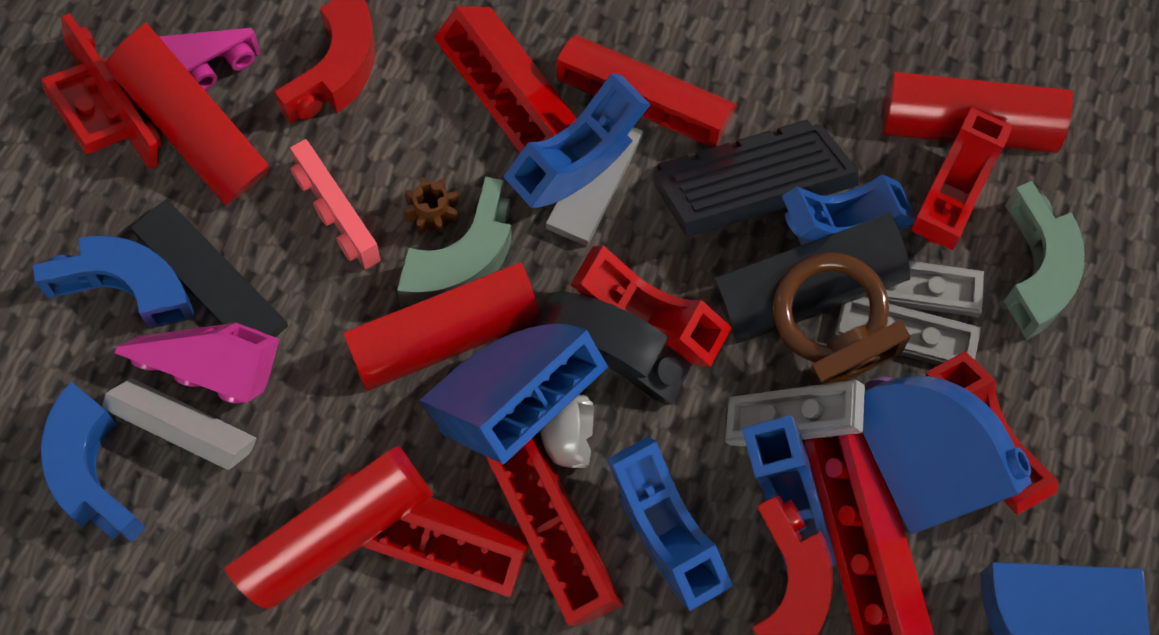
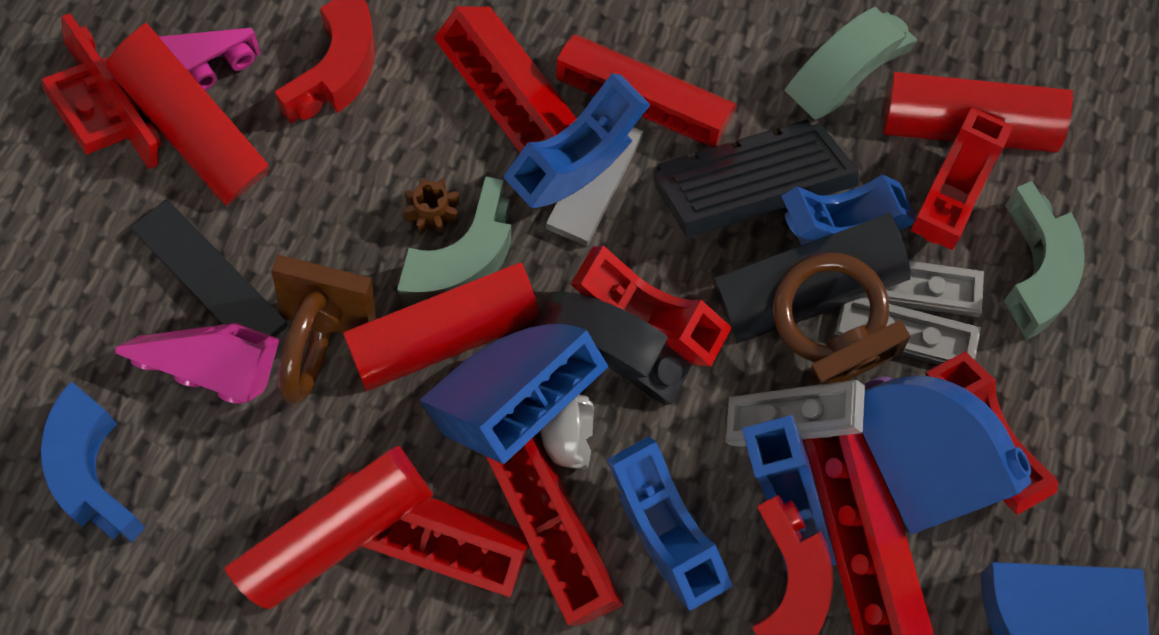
blue arch [33,236,195,329] -> none
light grey tile [102,378,257,470] -> none
coral plate [290,139,381,270] -> none
none -> reddish brown tile [271,255,376,404]
none -> sand green arch [784,7,918,120]

